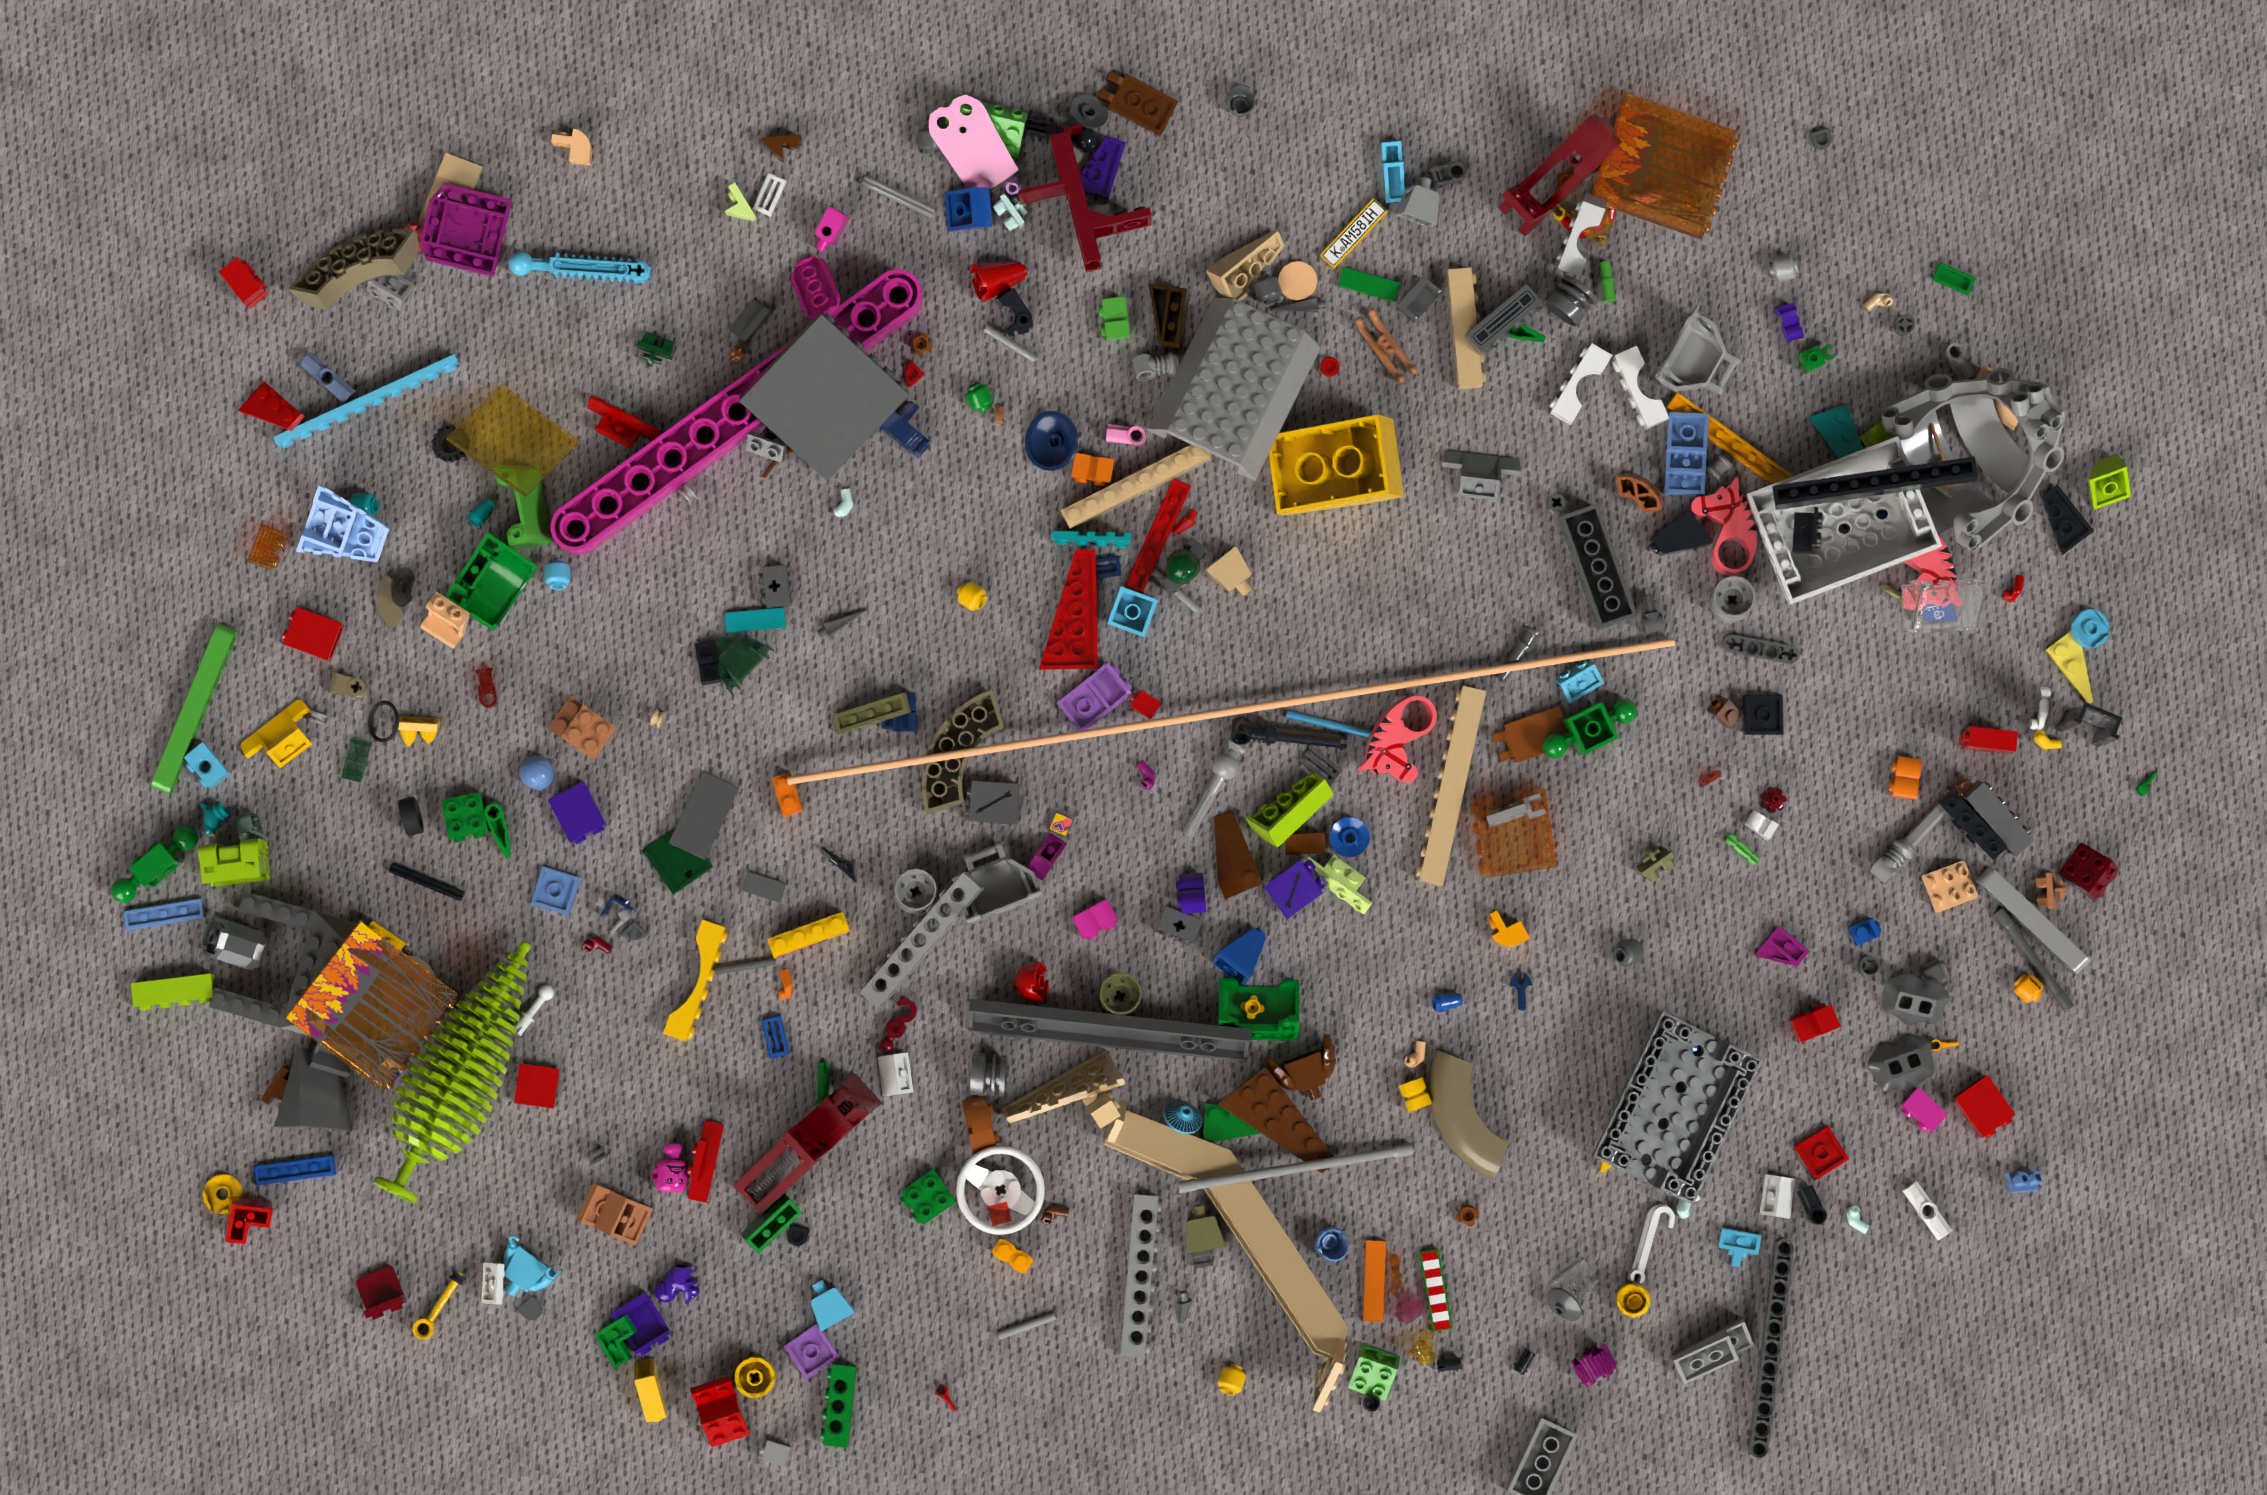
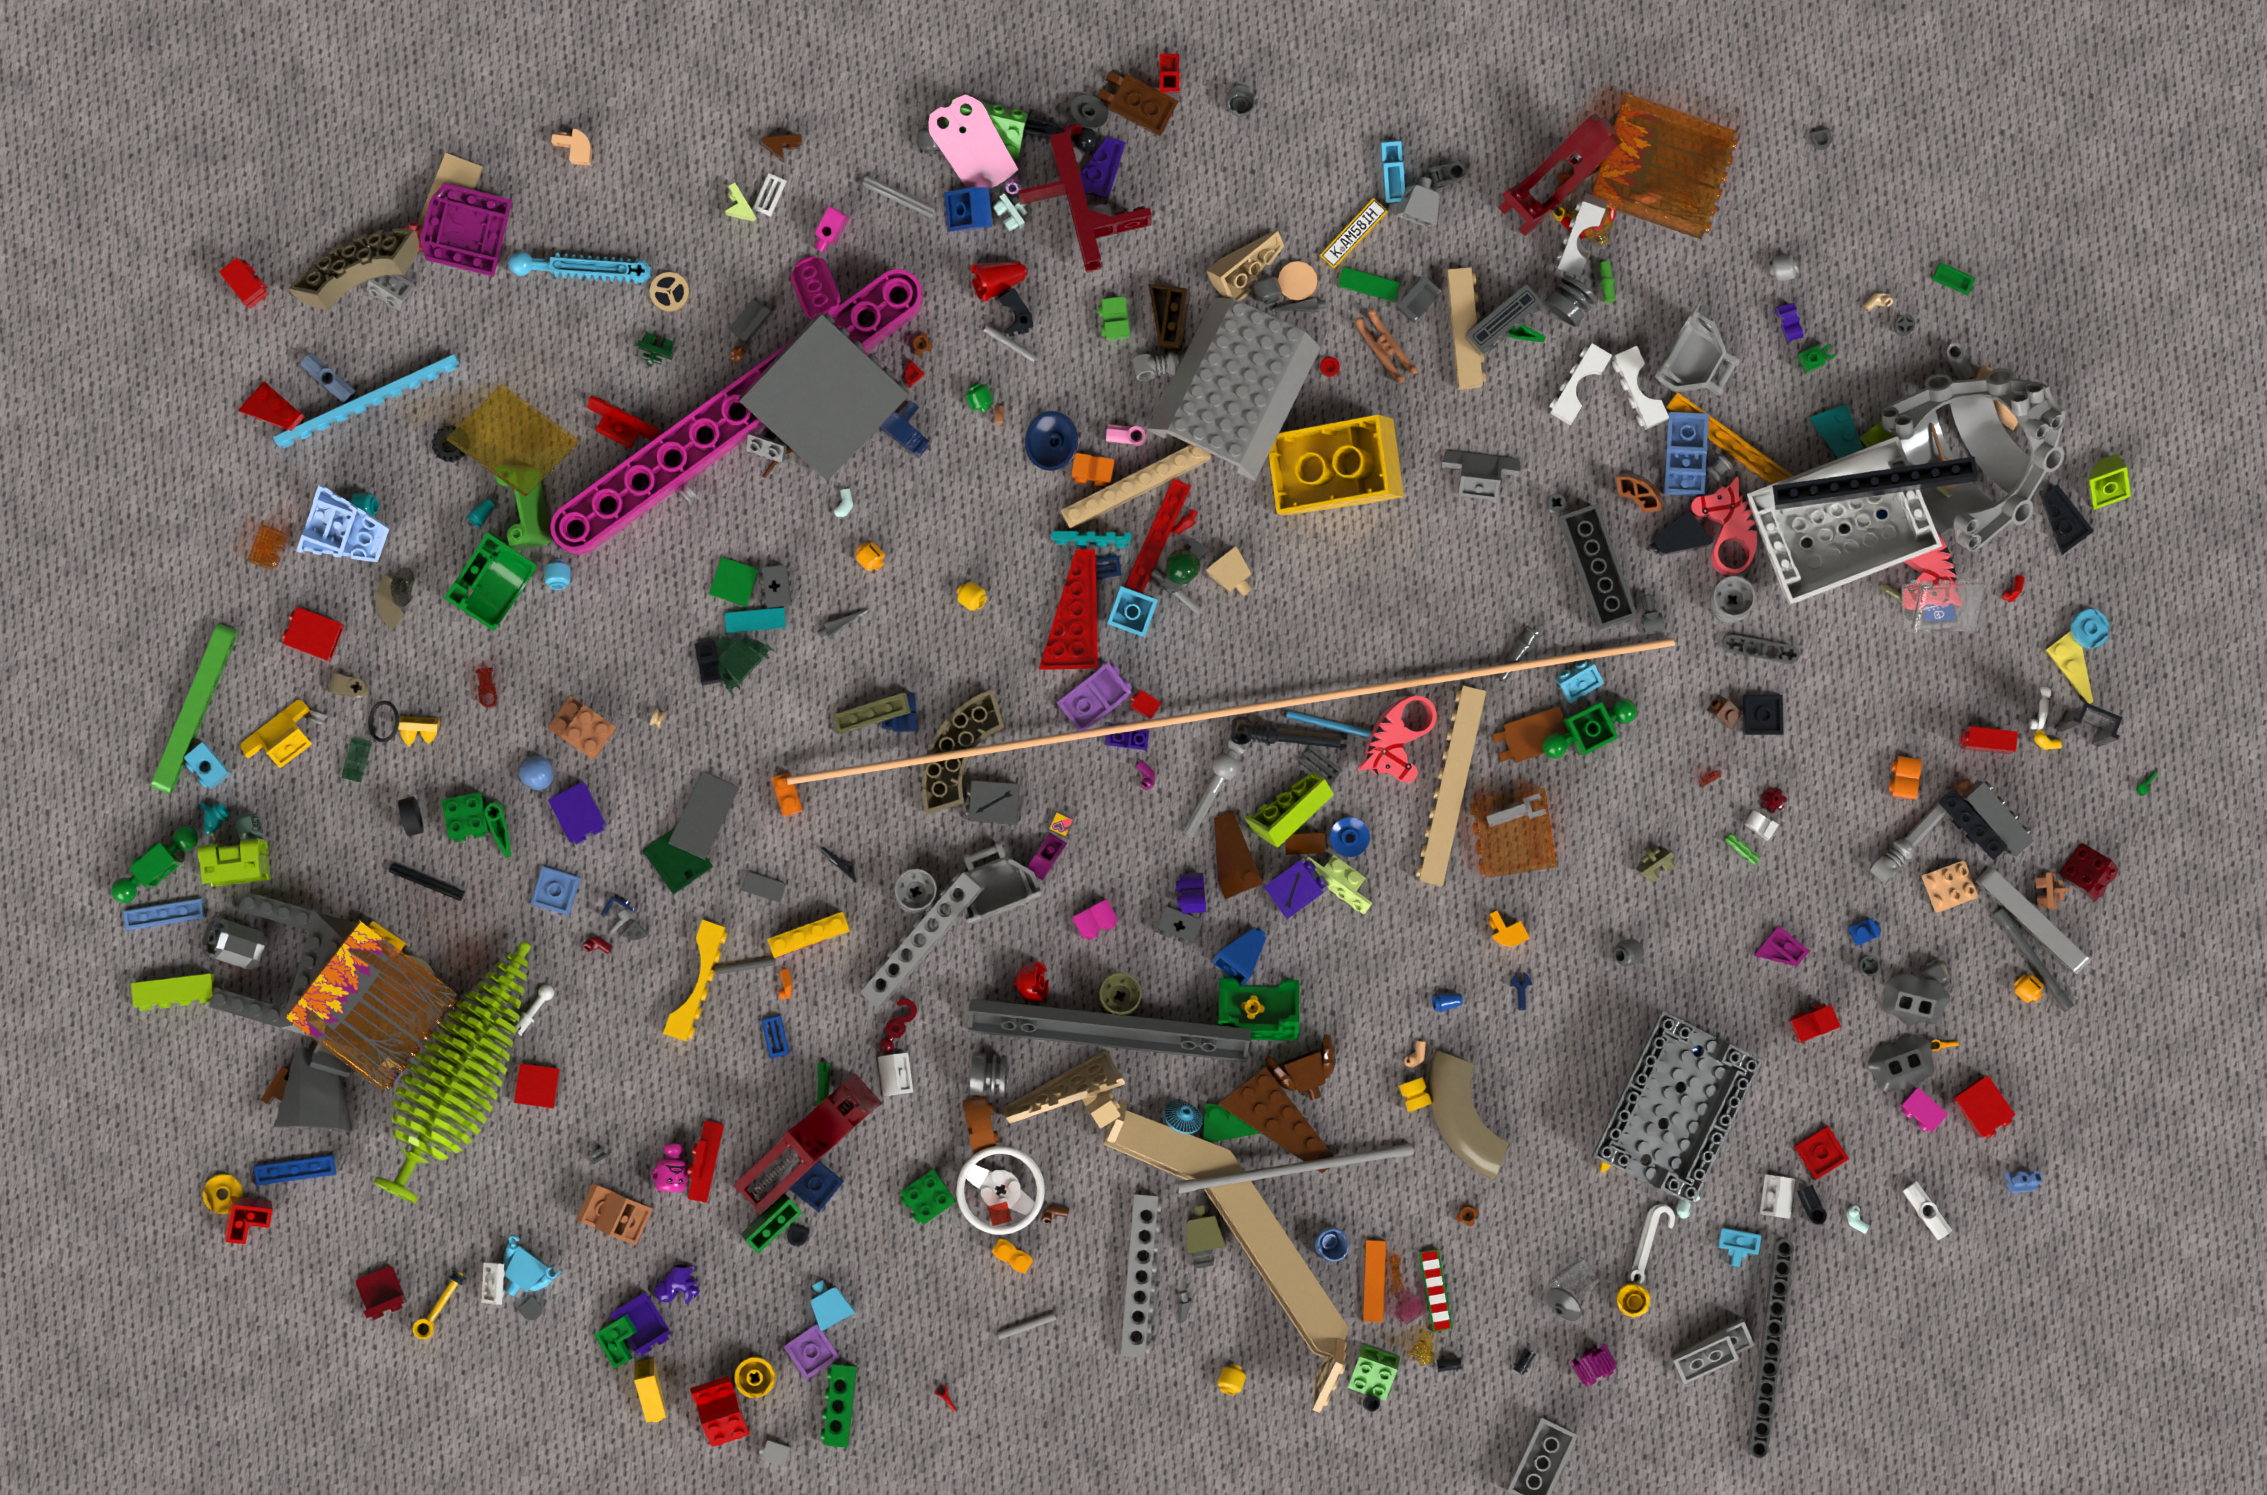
light nougat panel [420,592,470,649] -> none
black bracket [1792,507,1823,554] -> none
none -> tan tile [649,272,690,312]
none -> green tile [709,557,759,607]
none -> dark blue tile [789,1161,844,1213]
none -> light orange head [856,541,885,571]
none -> dark purple slope [1105,725,1149,750]
none -> red brick [1159,54,1179,93]

